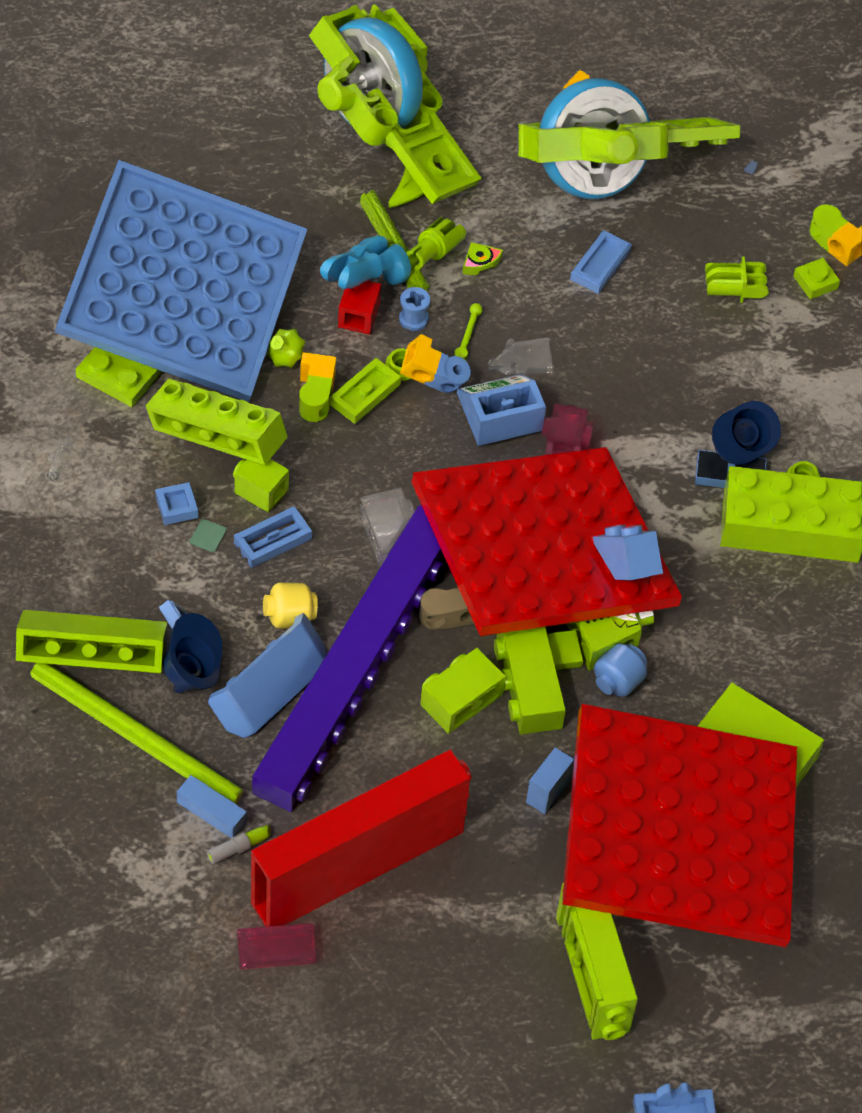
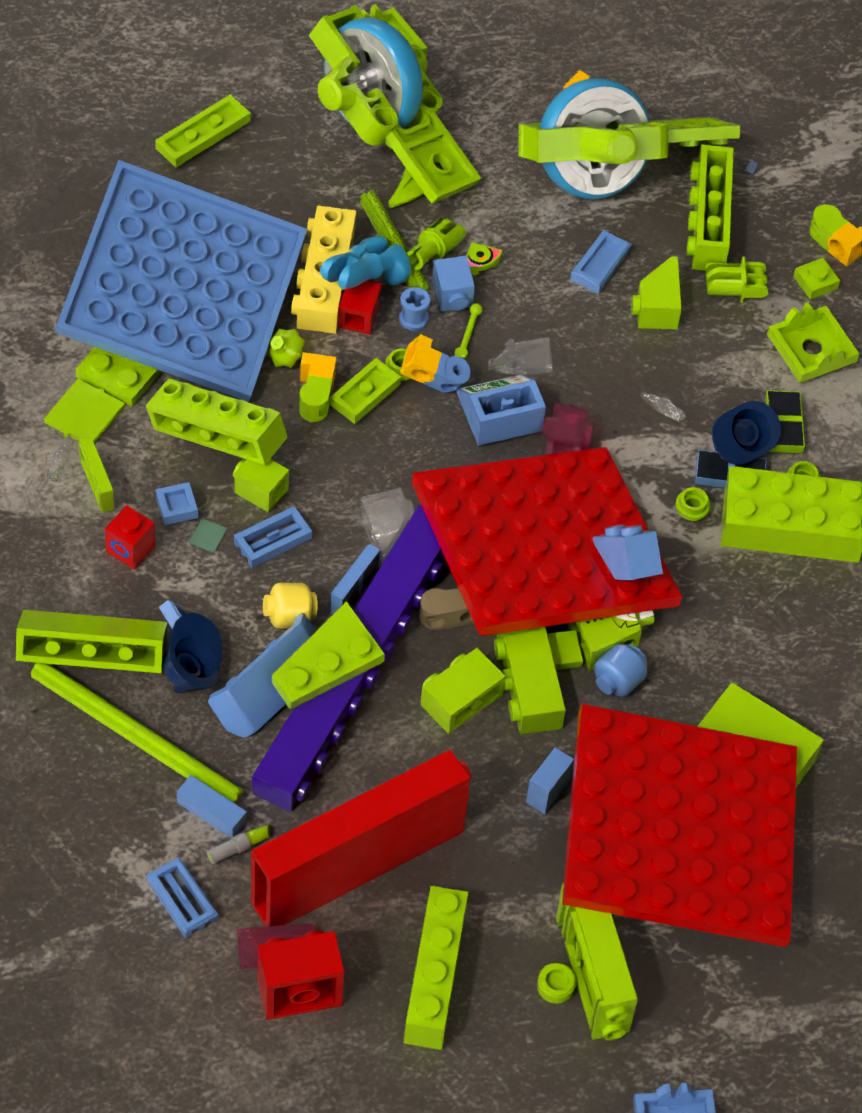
none -> lime piece [44,379,125,444]
none -> lime tile [78,436,114,513]
none -> red brick [105,505,156,570]
none -> medium blue tile [146,857,218,939]
none -> lime plate [155,94,251,168]
none -> red brick [257,930,344,1020]
none -> lime wing [272,601,385,710]
none -> light yellow brick [291,205,356,334]
none -> medium blue tile [330,544,380,614]
none -> lime brick [404,886,468,1050]
none -> medium blue brick [432,256,475,312]
none -> lime tile [537,963,576,1004]
none -> lime slope [631,256,681,329]
none -> clear helmet [640,392,687,423]
none -> lime plate [675,487,710,521]
none -> lime brick [686,144,733,271]
none -> black tile [765,390,805,453]
none -> lime piece [767,302,859,383]

